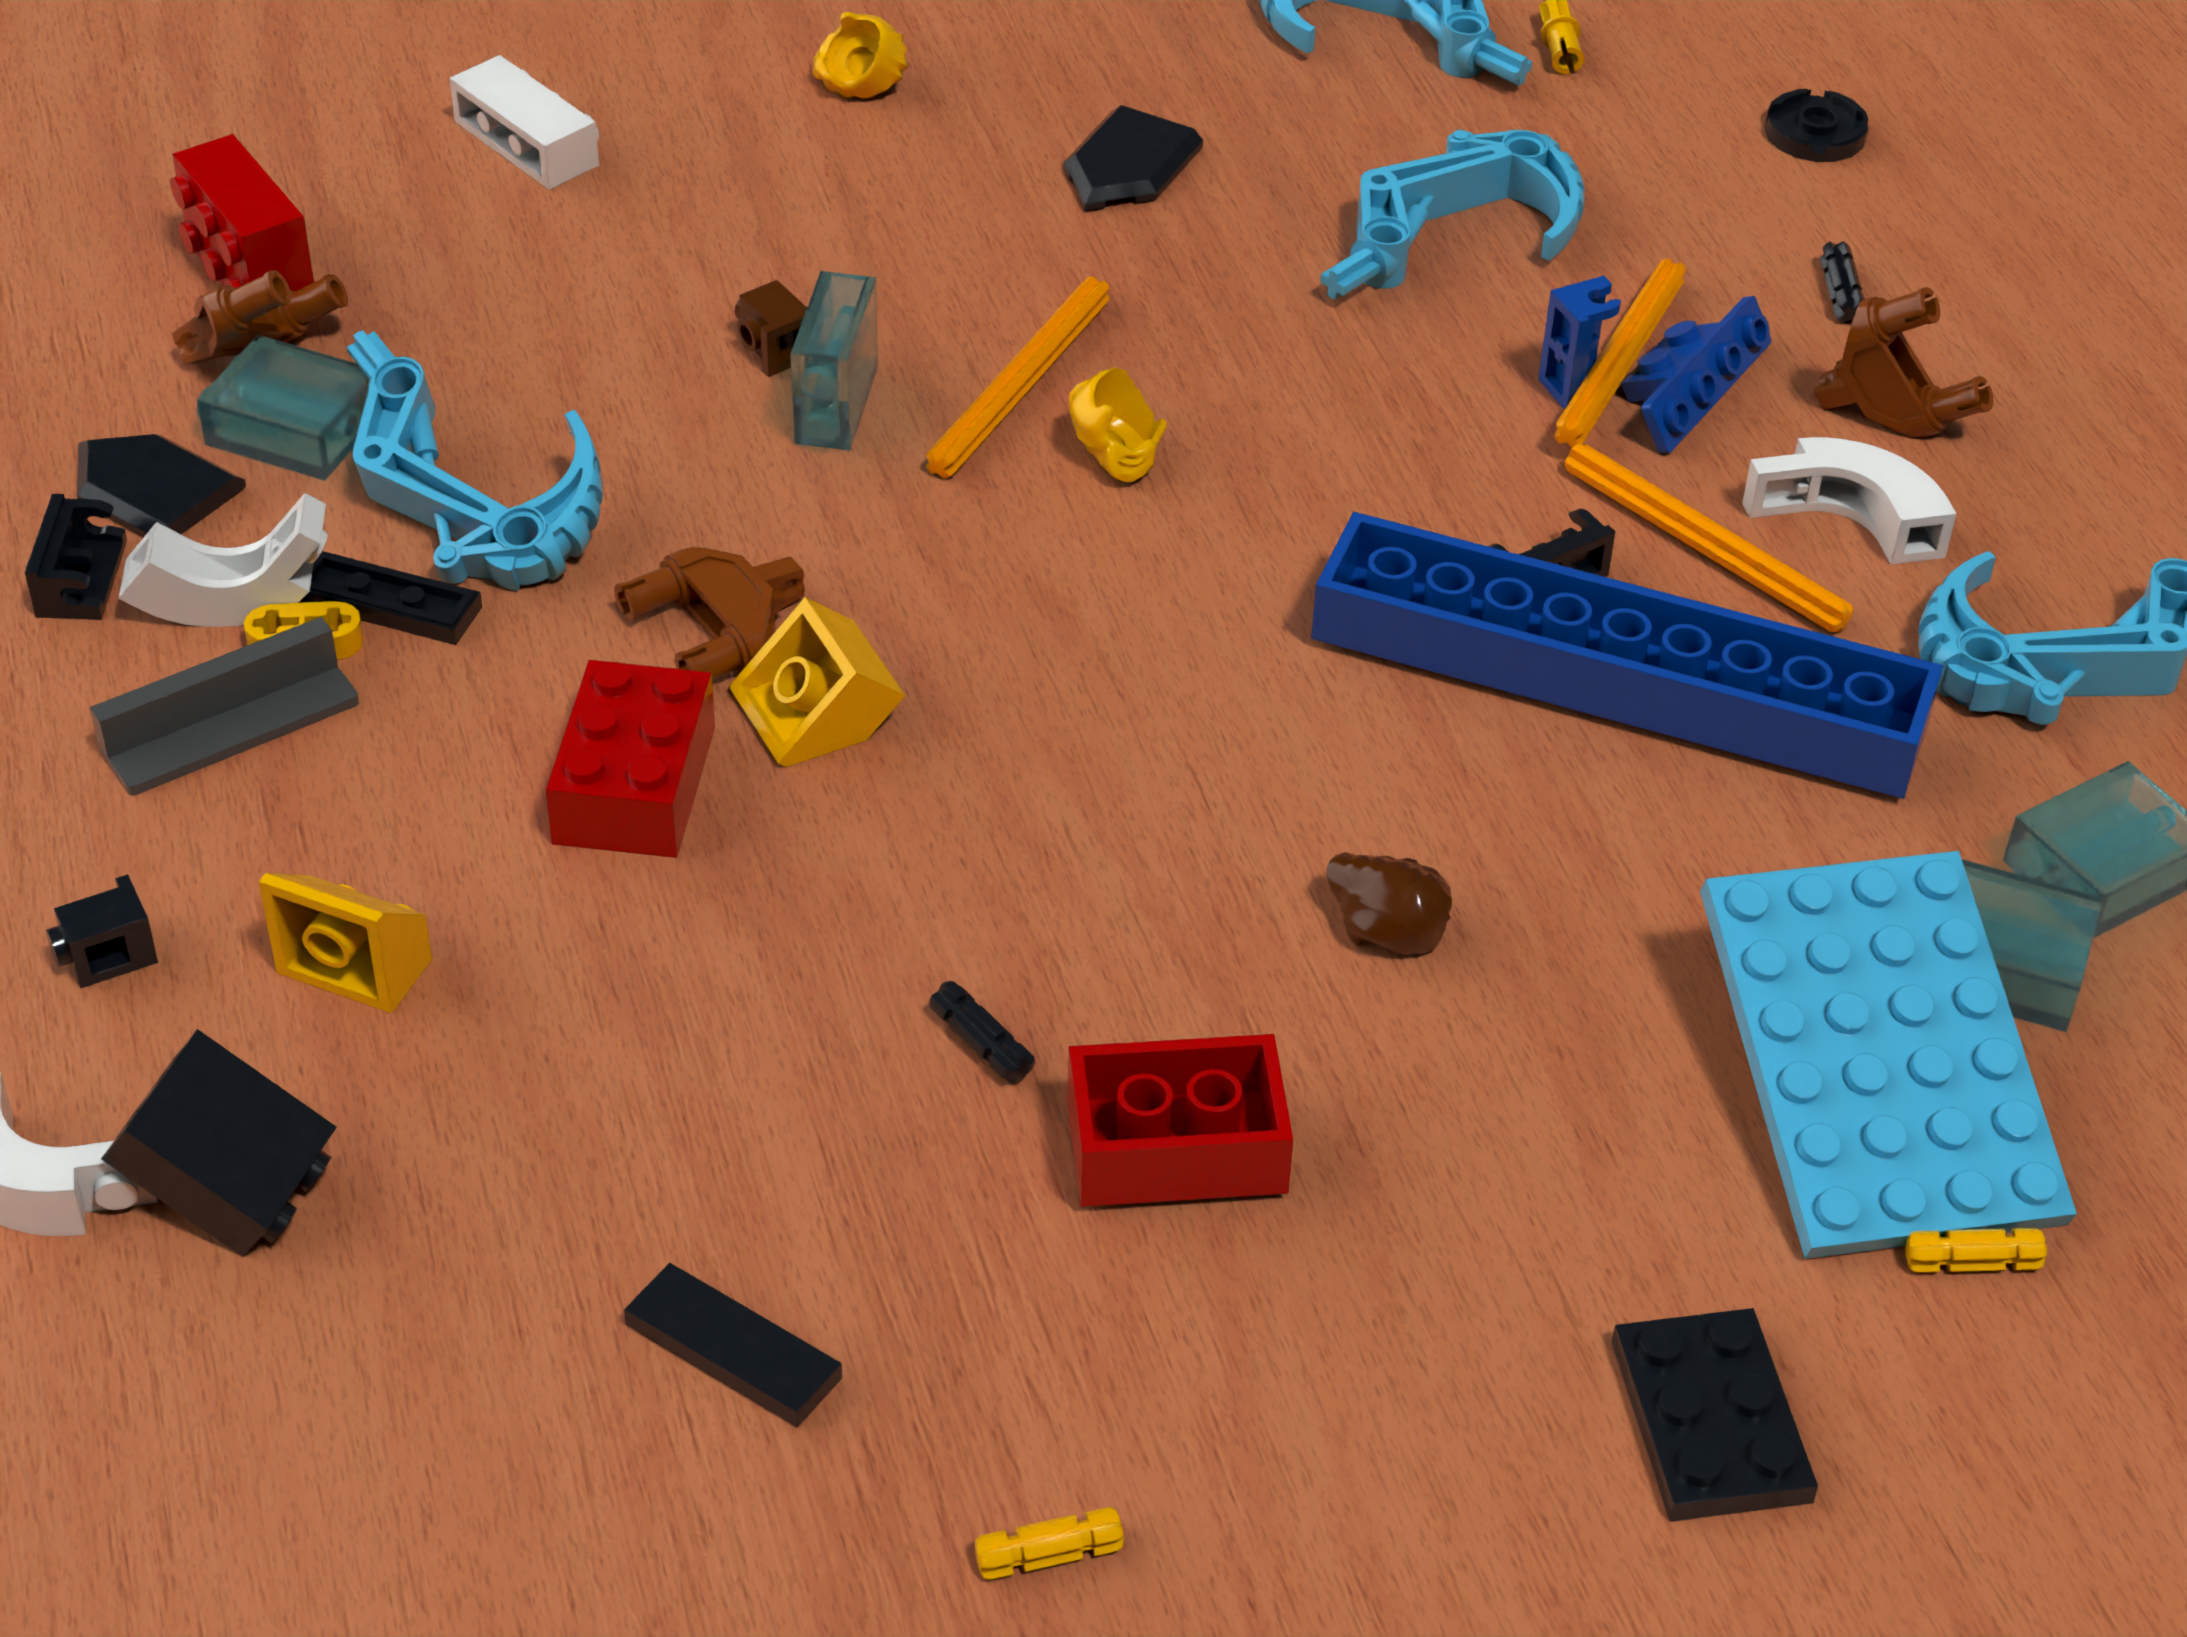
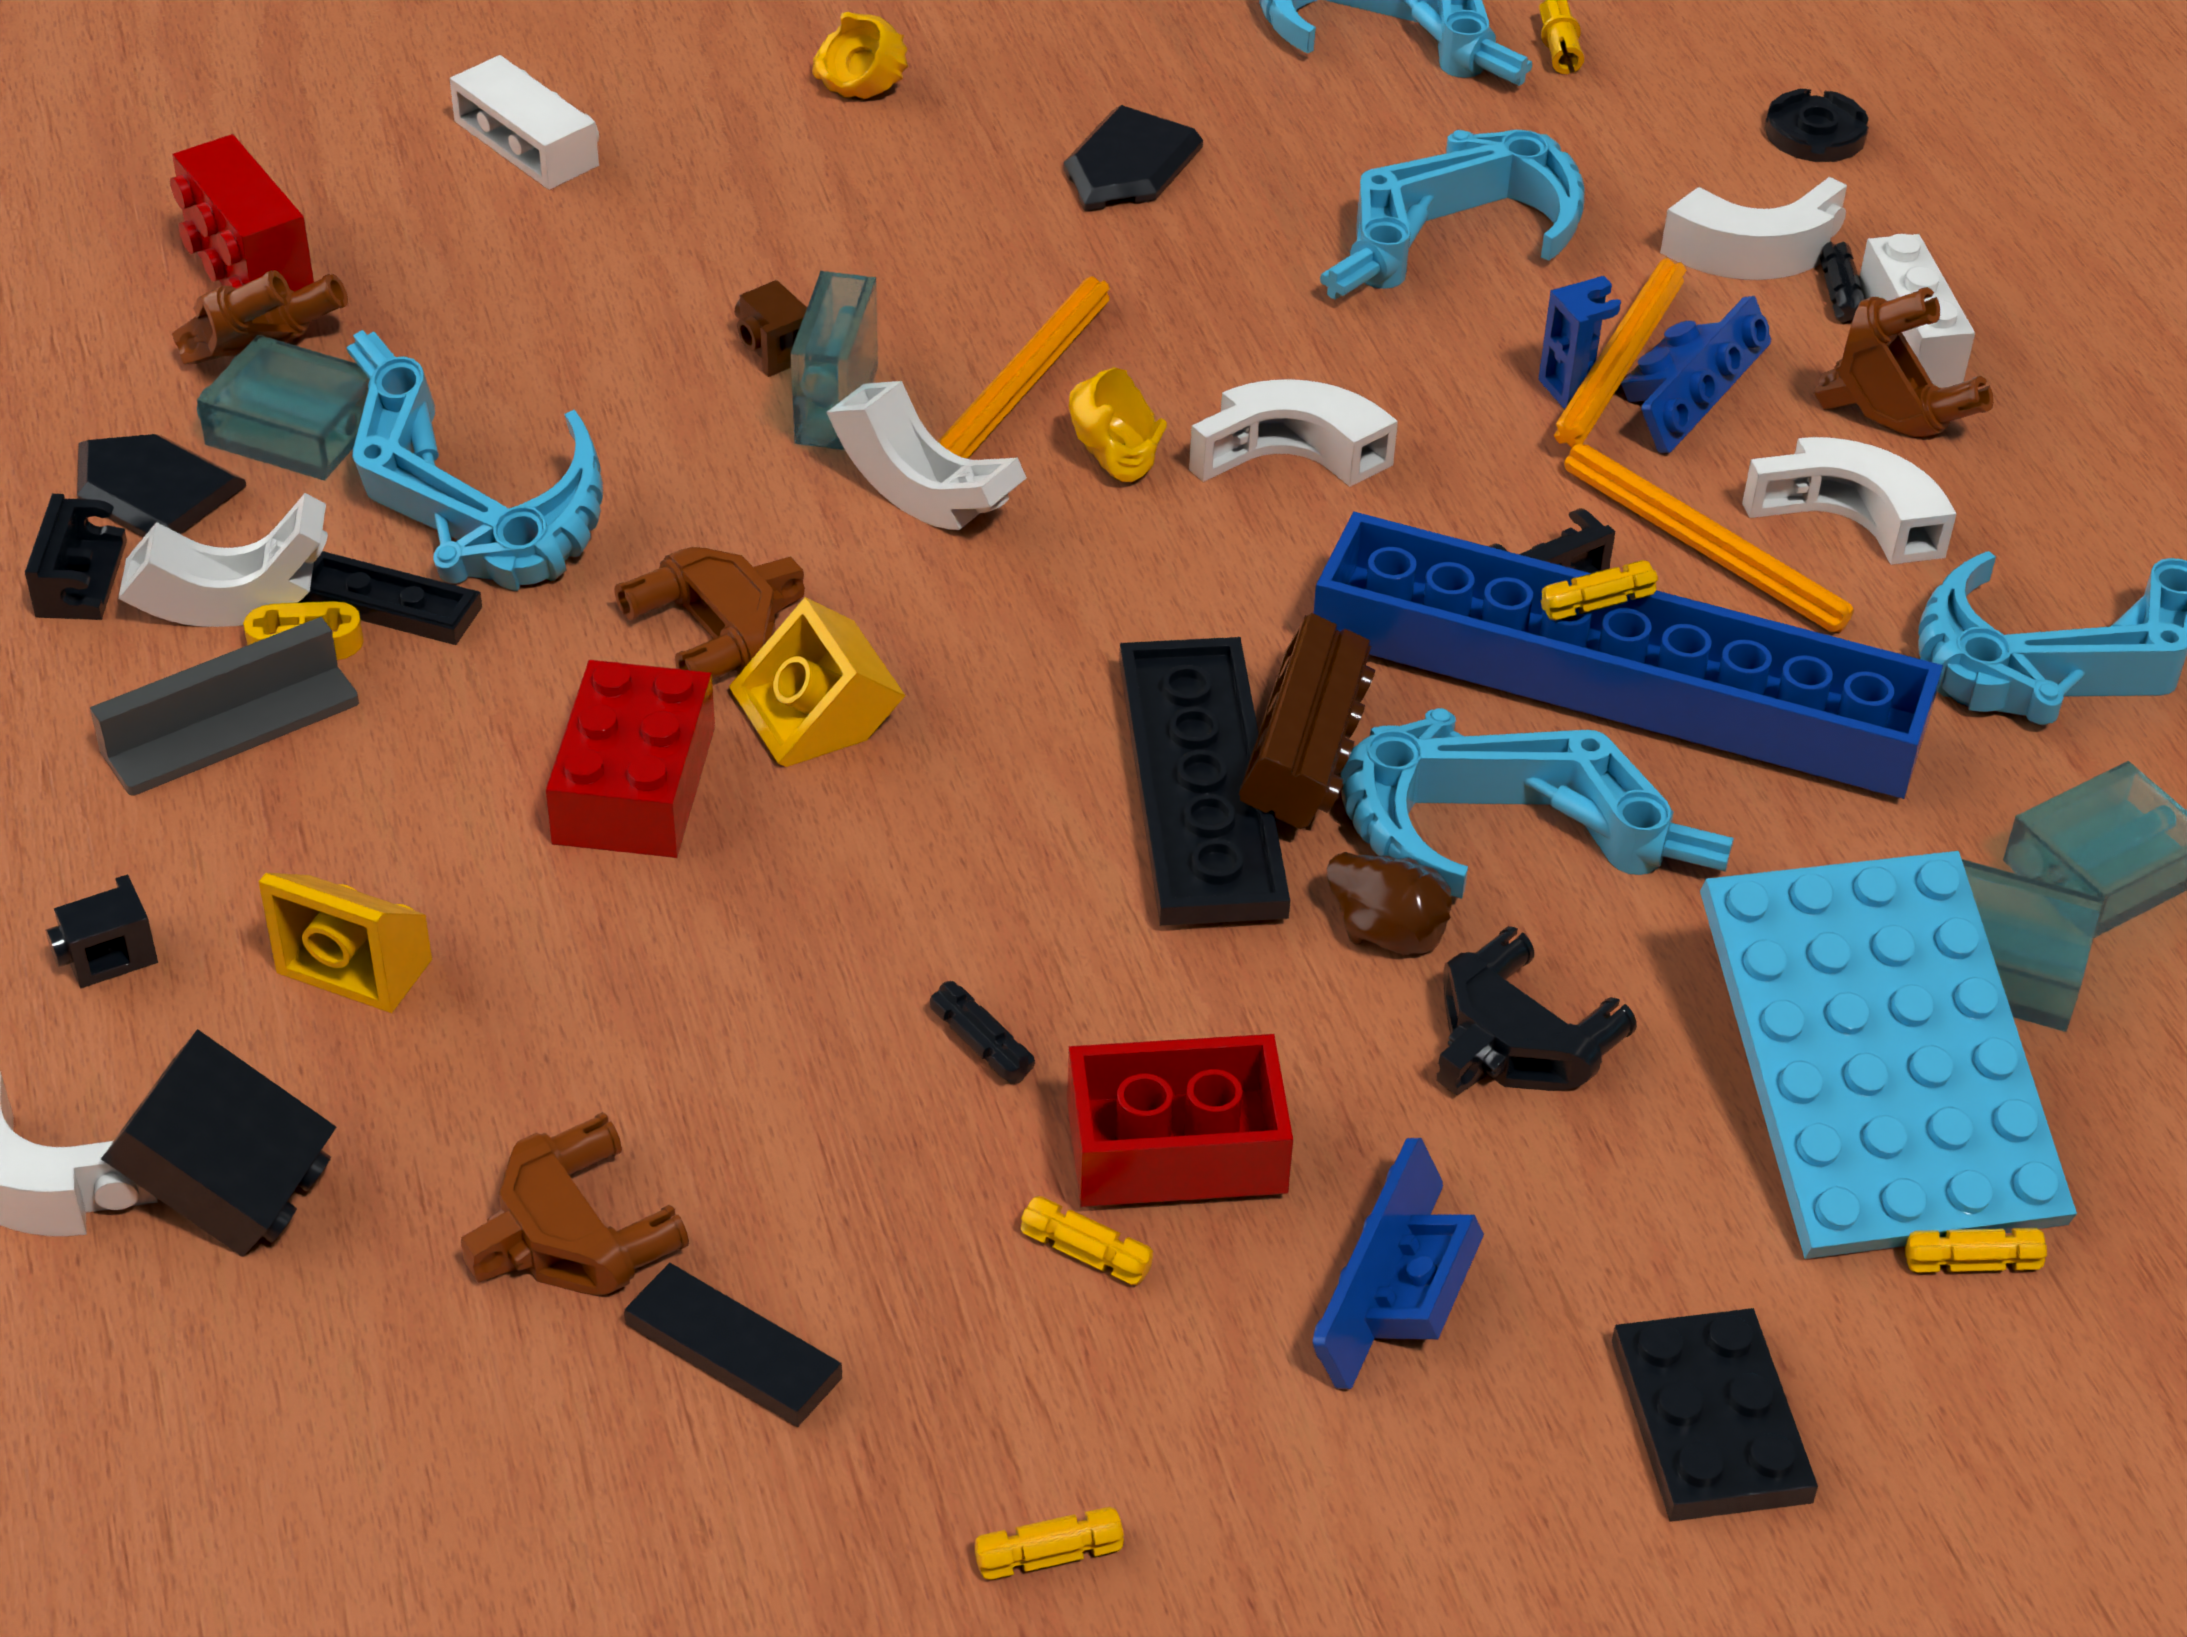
none -> dark orange connector [461,1112,689,1295]
none -> white arch [827,381,1027,530]
none -> yellow axle [1021,1196,1153,1285]
none -> black plate [1119,637,1290,926]
none -> white arch [1189,379,1398,487]
none -> reddish brown brick [1239,613,1375,829]
none -> blue bracket [1313,1138,1484,1389]
none -> medium azure piece [1341,708,1734,899]
none -> black connector [1437,926,1637,1095]
none -> yellow axle [1540,560,1658,621]
none -> white arch [1660,177,1847,280]
none -> white brick [1859,234,1975,388]

